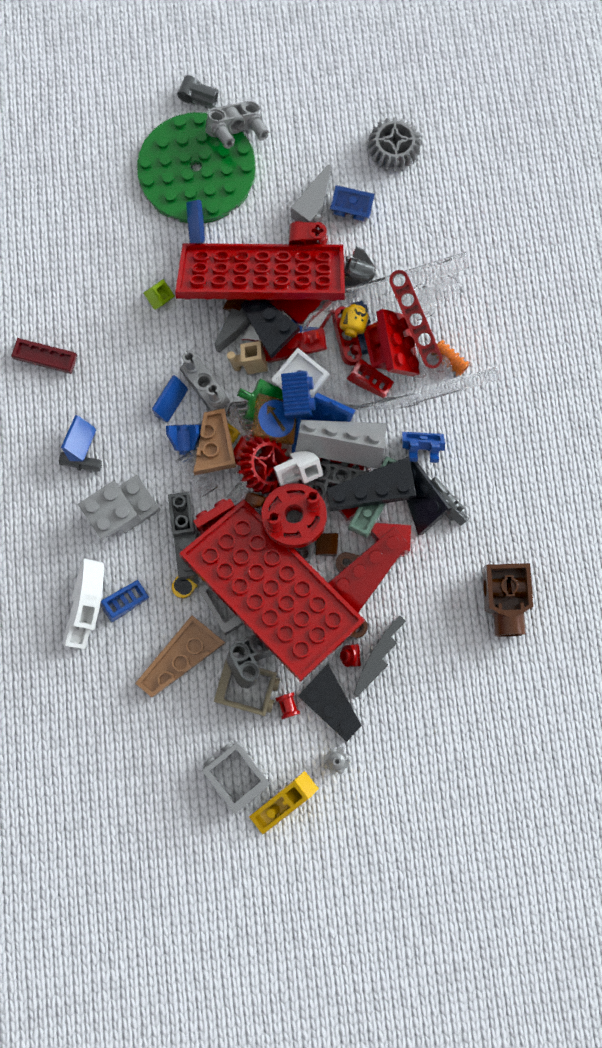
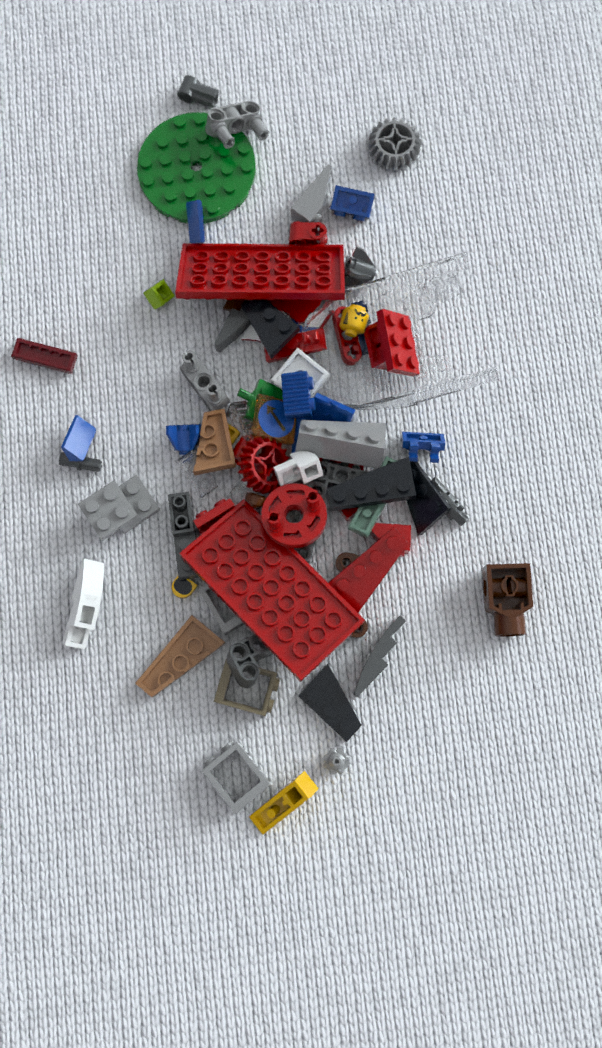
blue slope [100,580,149,623] -> none
blue slope [152,375,188,422] -> none
tan brick [227,341,268,375] -> none
red bush [275,692,300,719] -> none
reddish brown slope [316,533,339,557] -> none
red plate [340,644,361,667] -> none
red slope [346,358,394,398] -> none
red beam [389,270,443,369] -> none
orange piece [431,340,469,377] -> none

